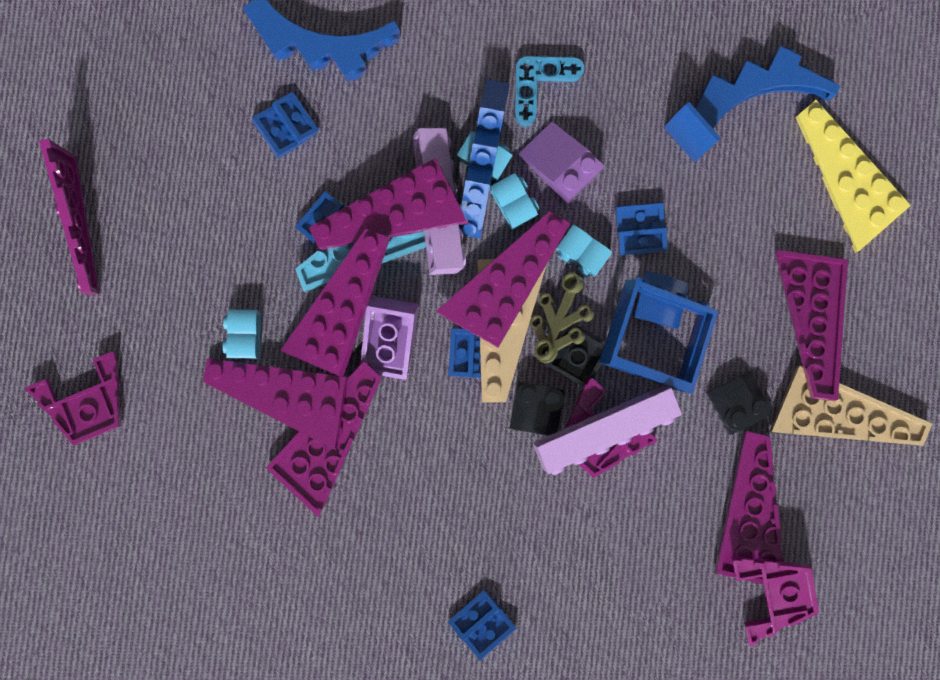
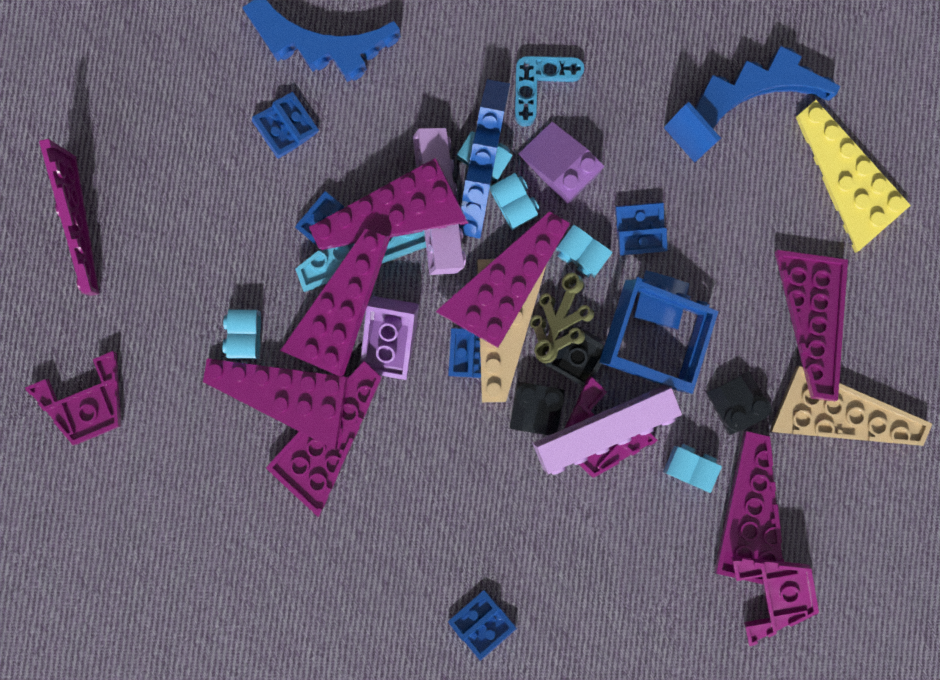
none -> medium azure brick [663,444,722,493]

